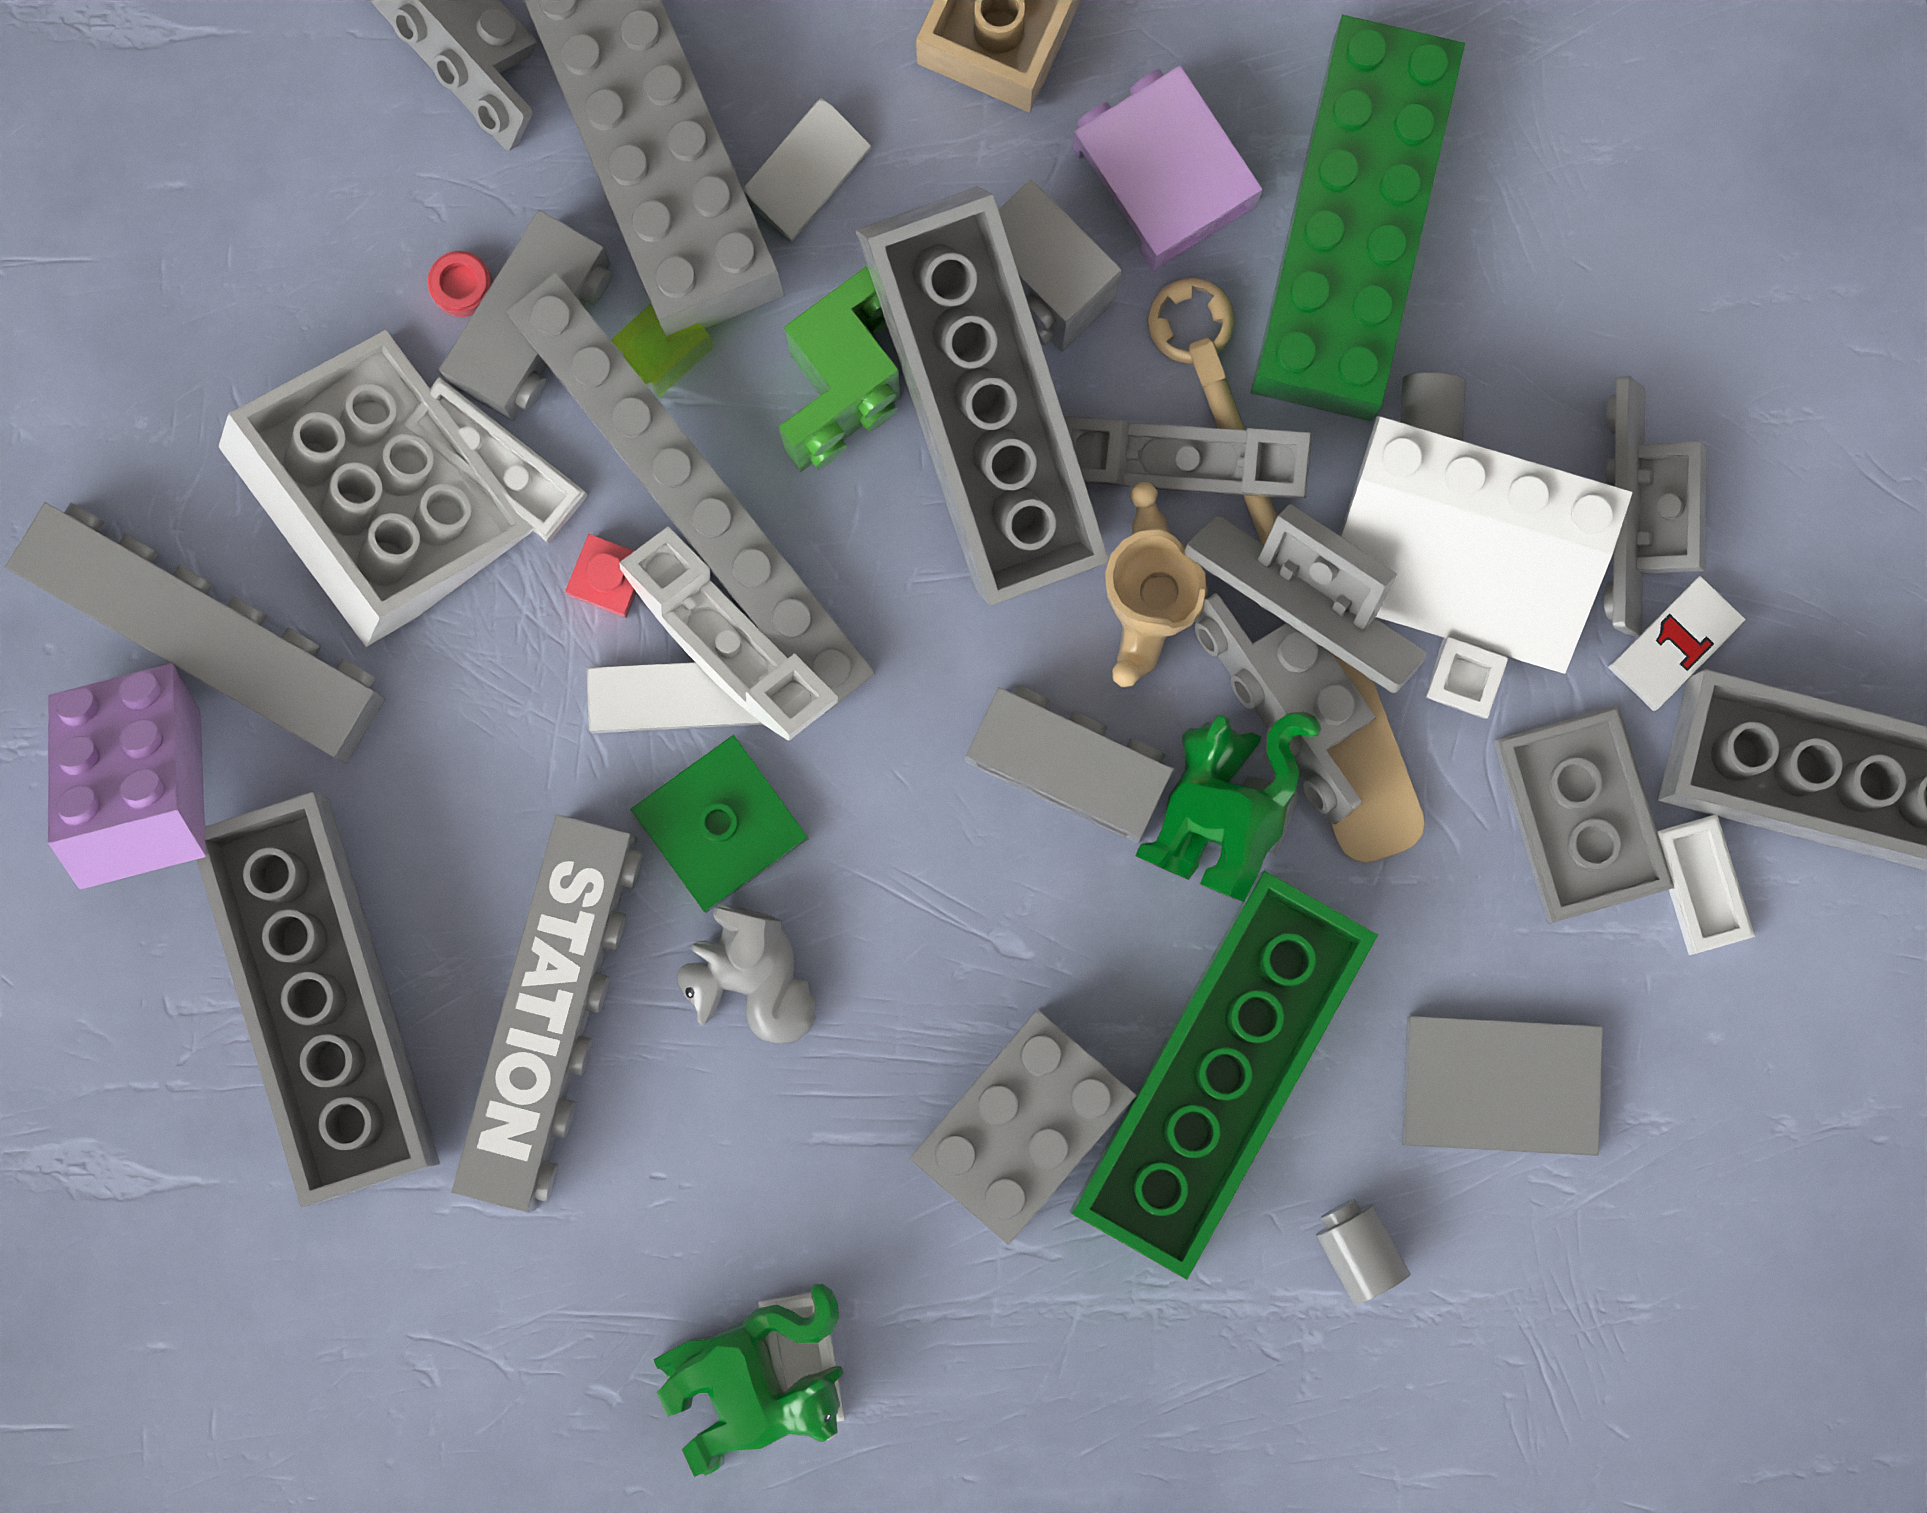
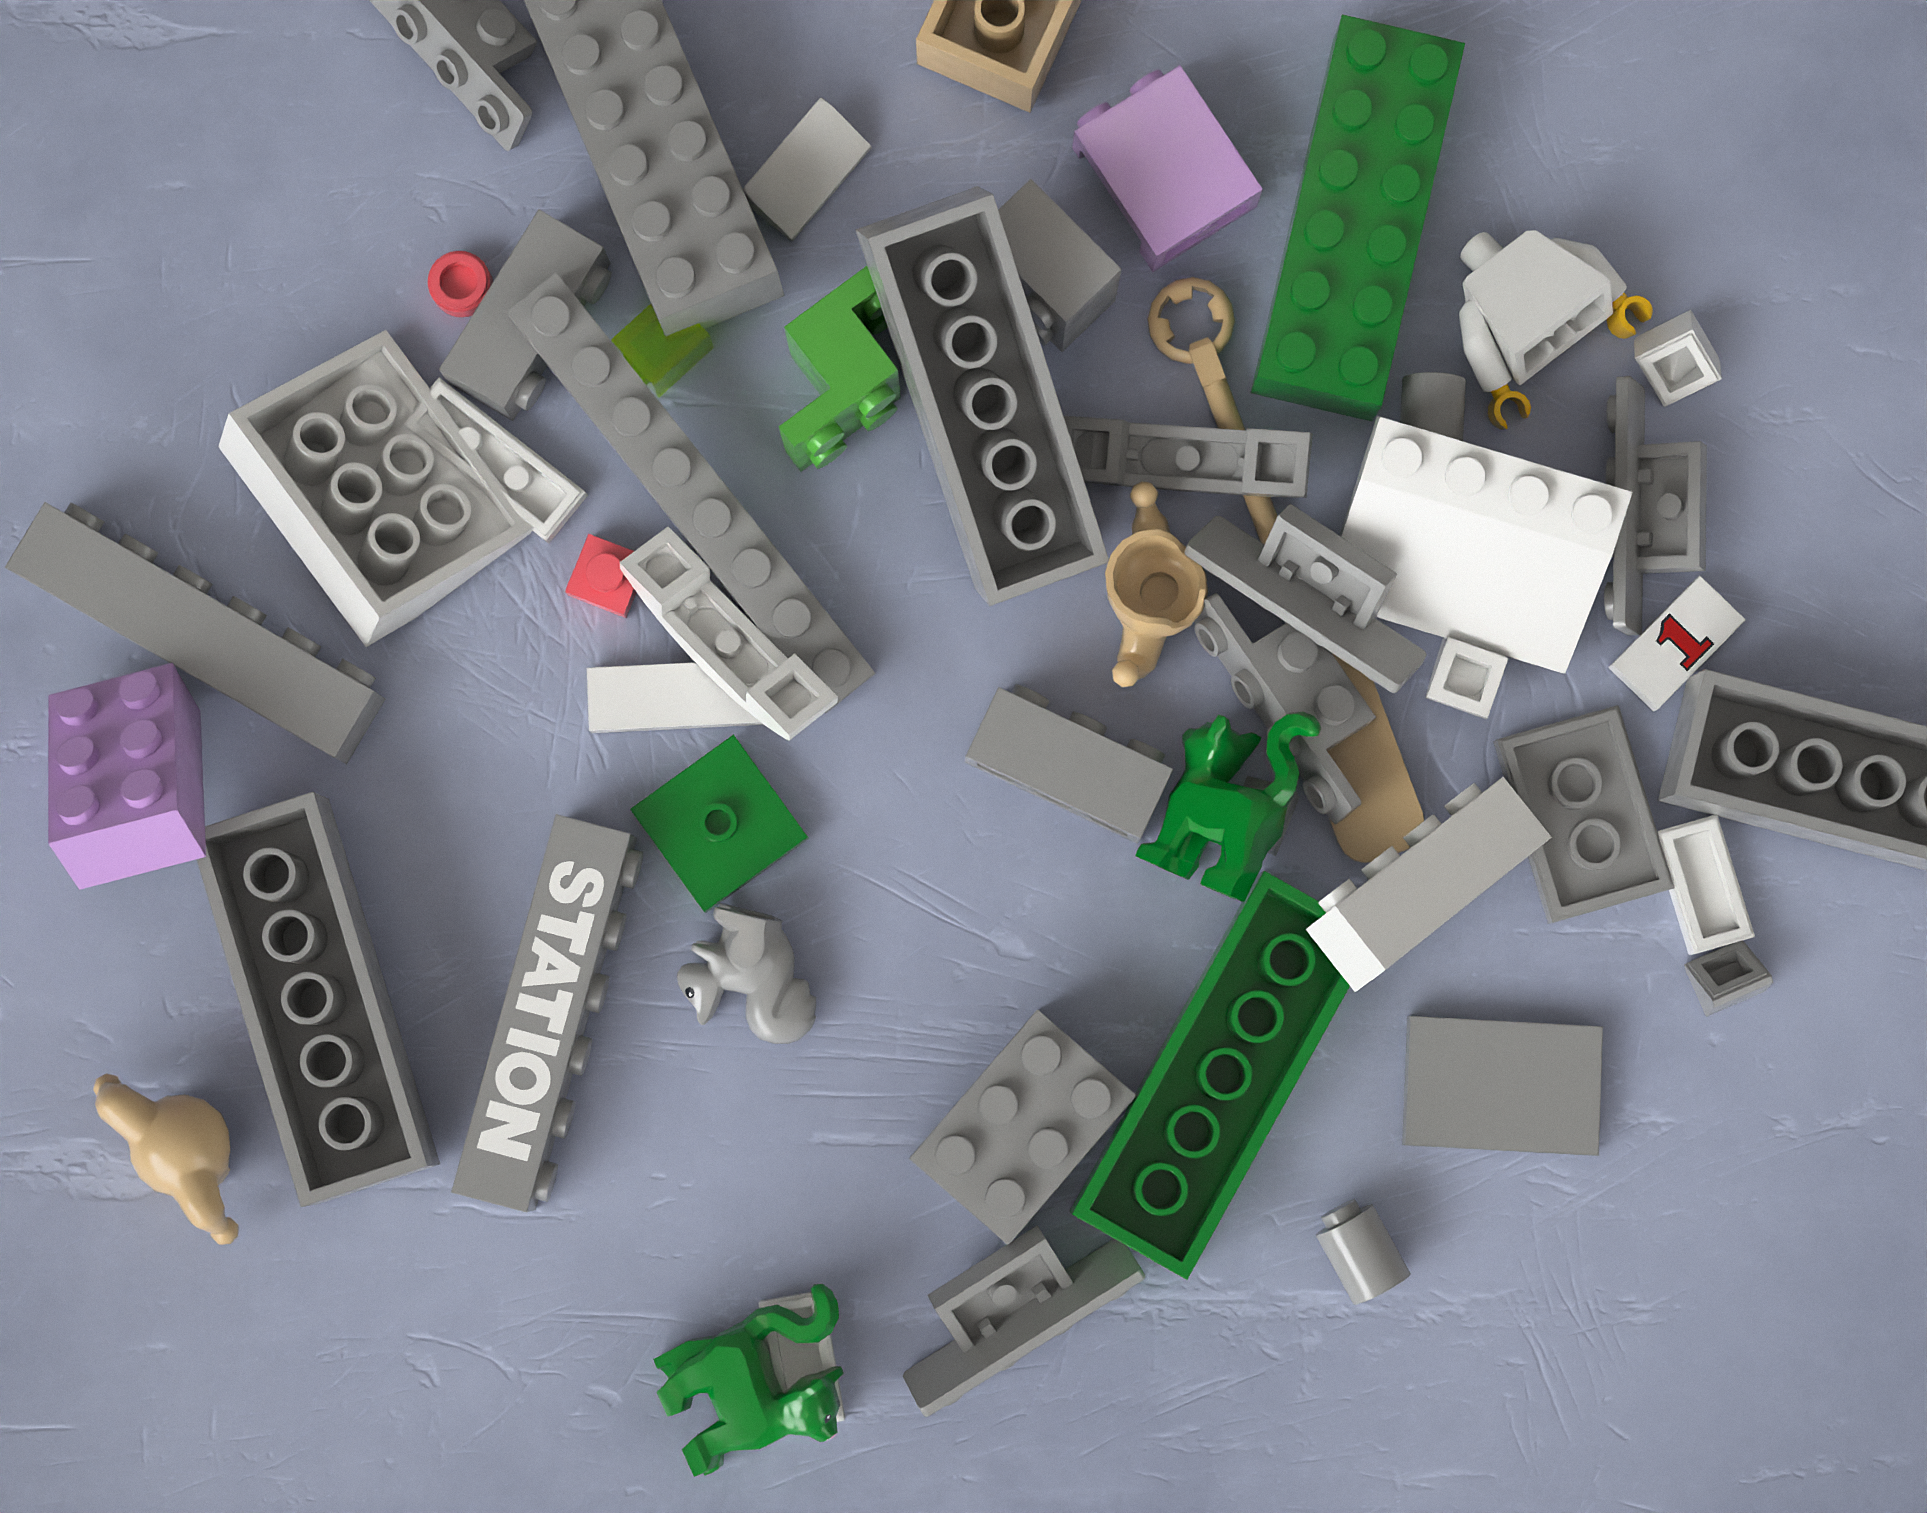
none -> tan piece [93,1073,239,1245]
none -> light grey bracket [903,1225,1145,1417]
none -> white brick [1306,777,1552,992]
none -> white torso [1459,230,1653,430]
none -> white slope [1634,310,1722,407]
none -> light grey slope [1684,940,1773,1017]

